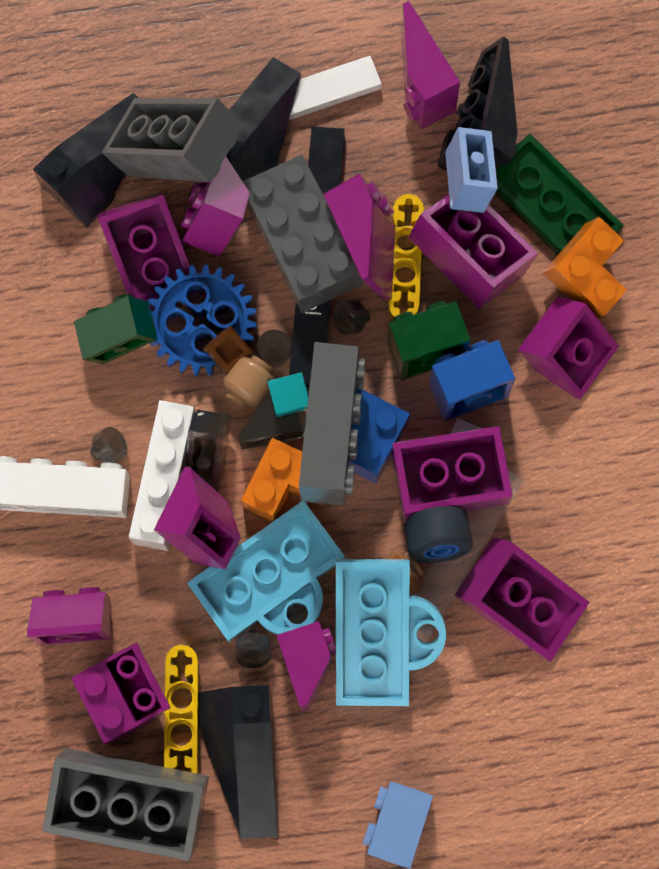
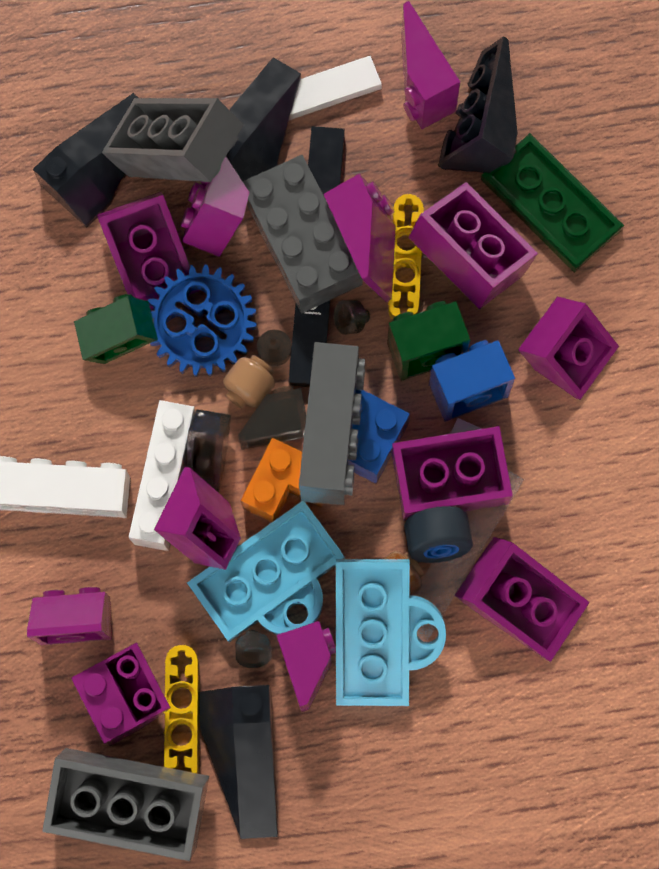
clear smoke tile [90,427,128,463] -> none
reddish brown tile [203,326,253,375] -> none
teal tile [267,372,308,417] -> none
medium blue brick [362,781,433,869] -> none
medium blue brick [445,127,498,213] -> none
orange brick [542,217,627,318] -> none

